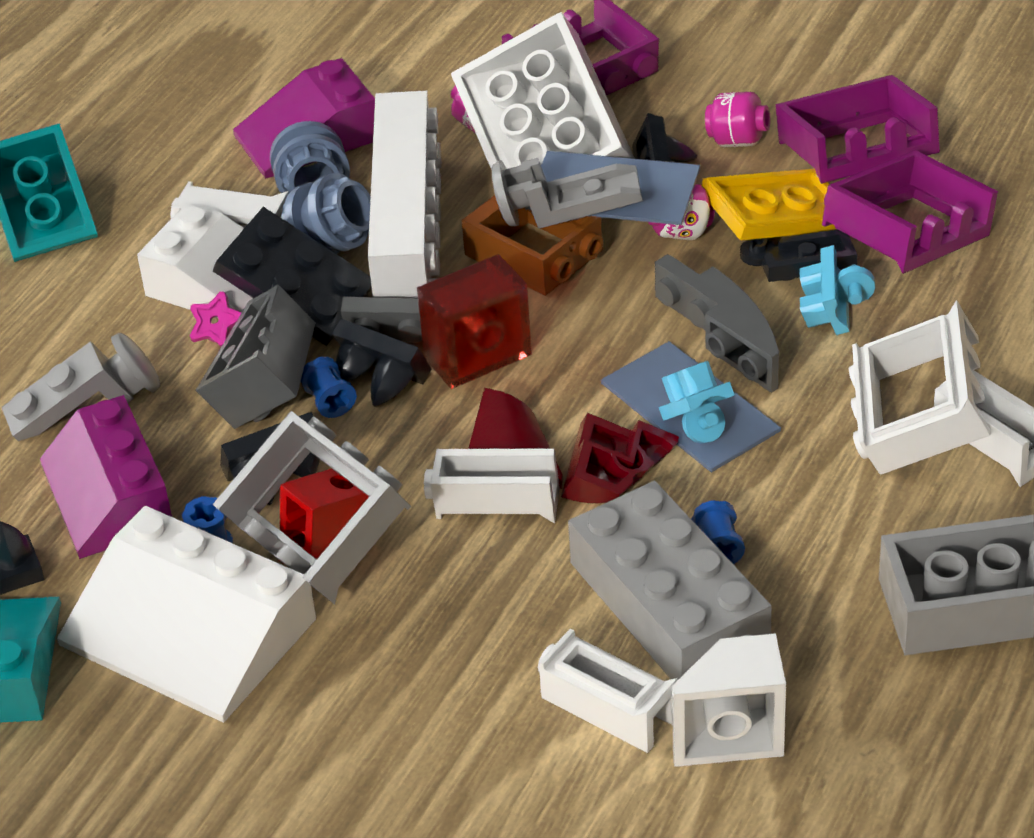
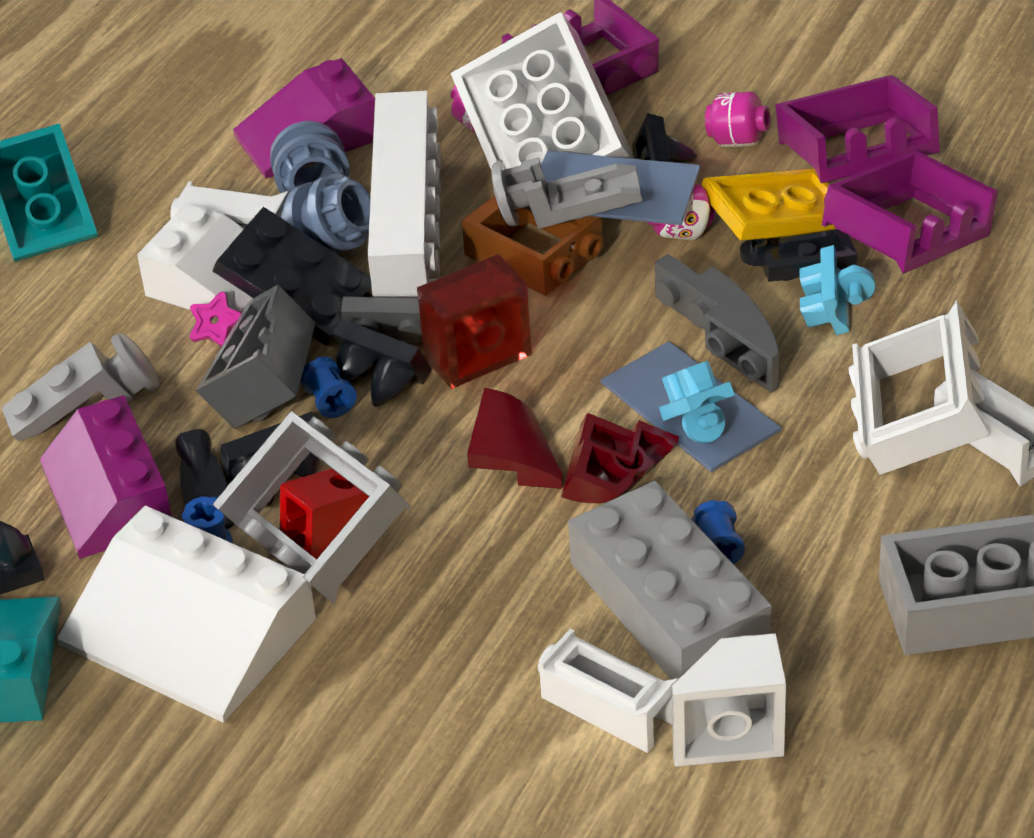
white window [424,449,560,523] -> none
none -> black piece [175,429,234,529]

